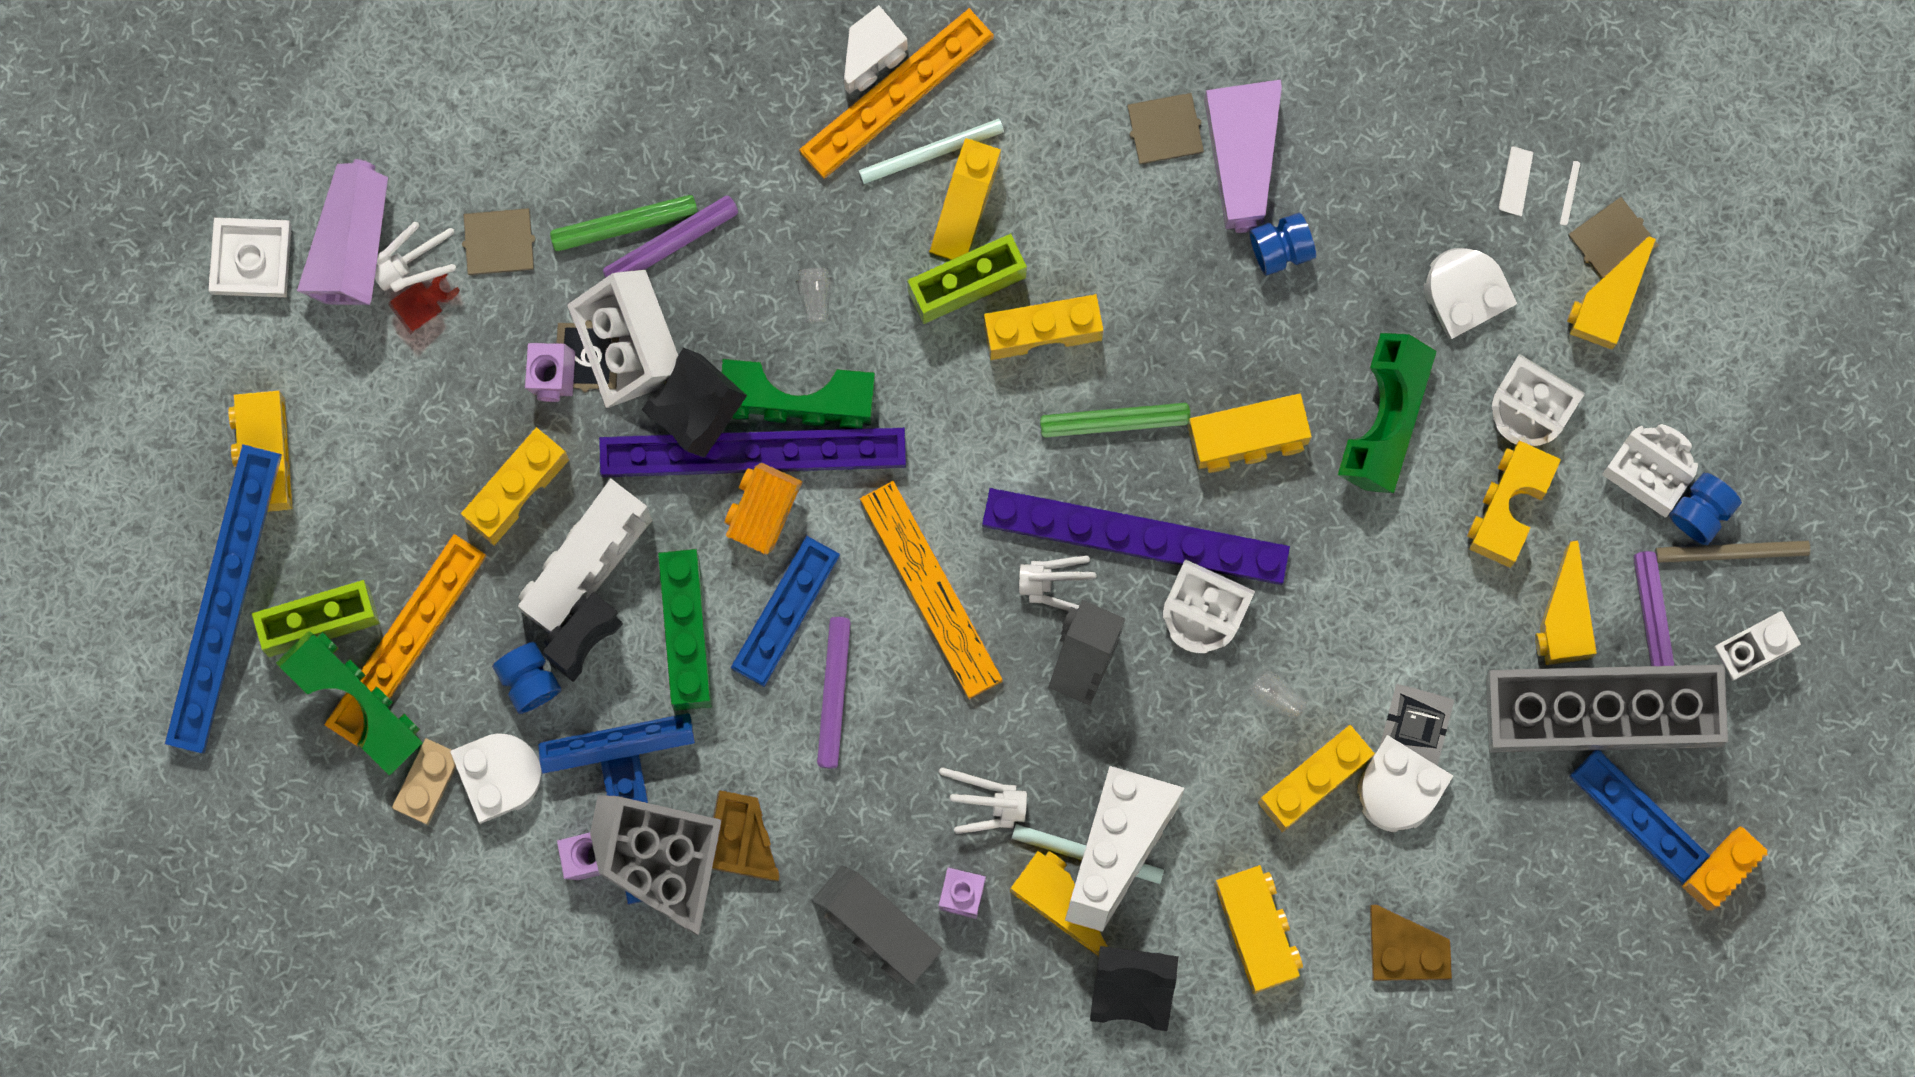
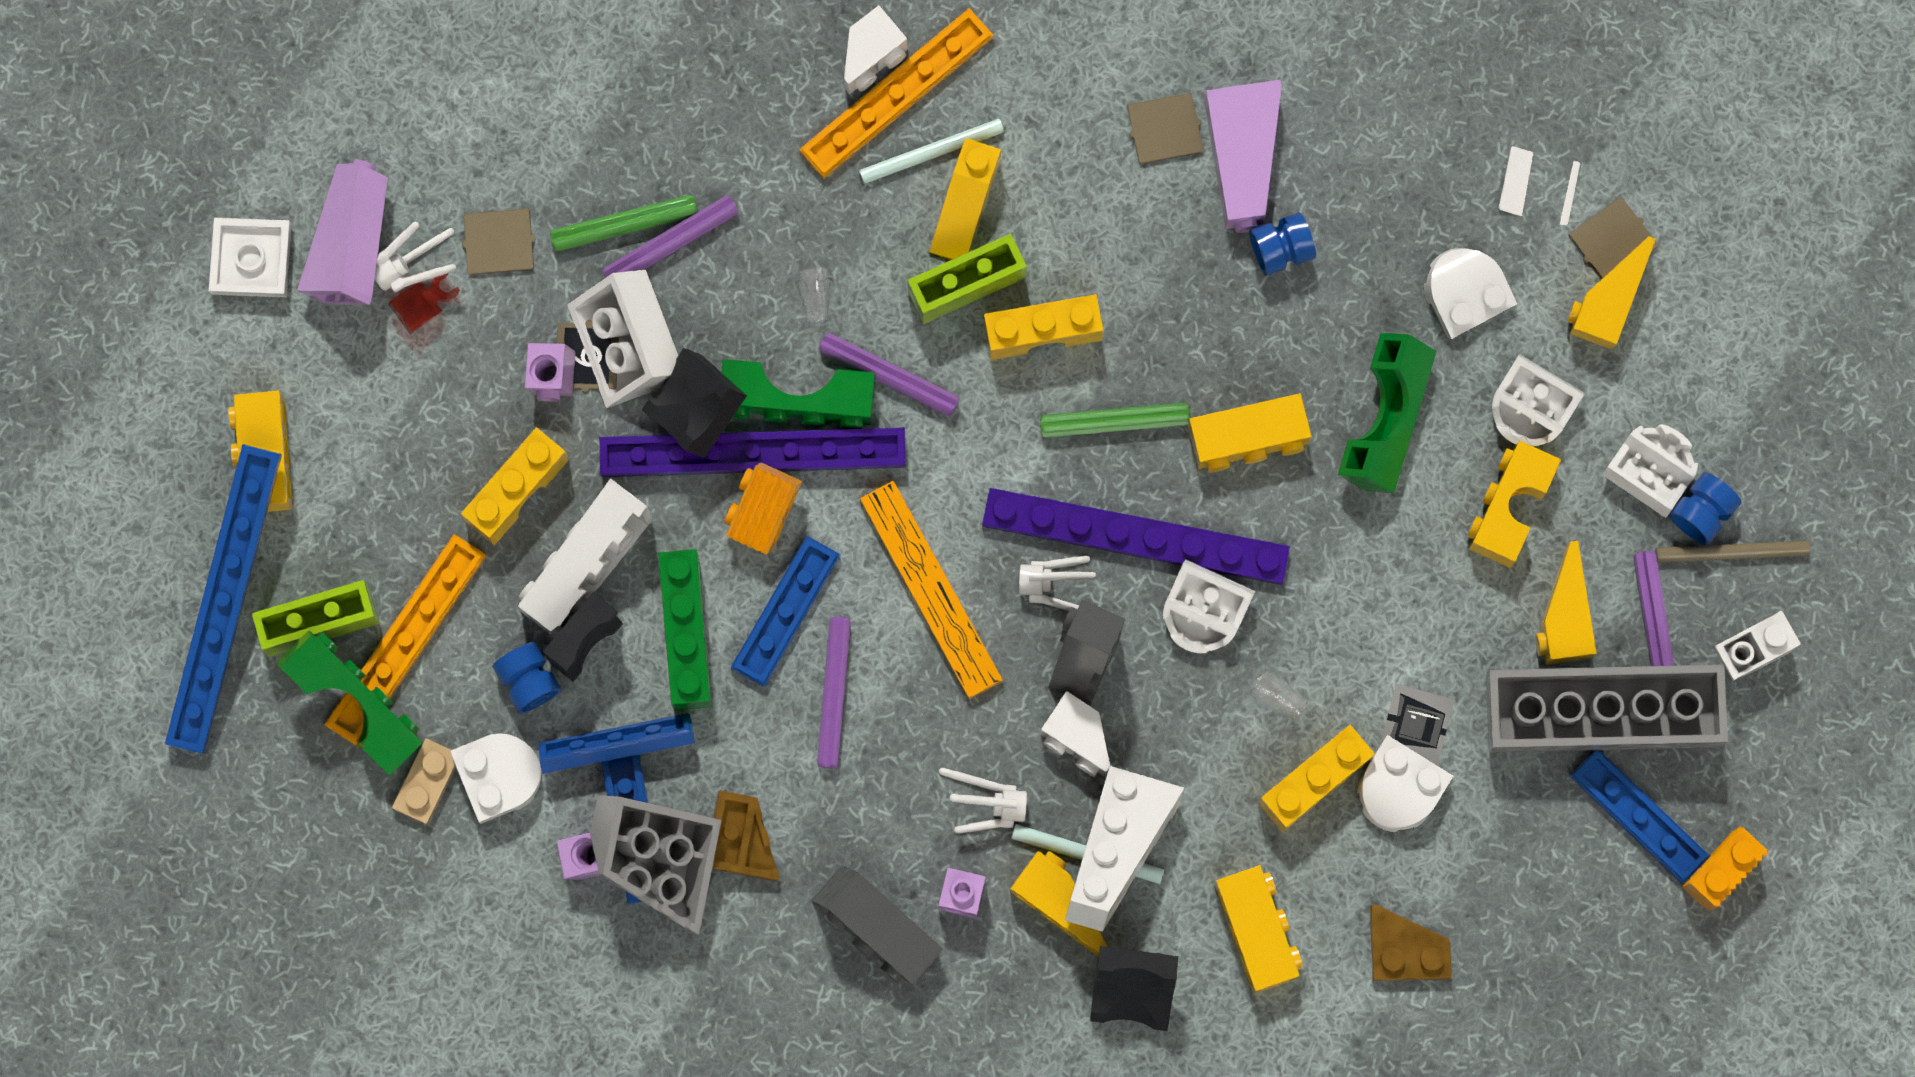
none -> medium lavender axle [819,333,959,416]
none -> white slope [1040,691,1110,777]

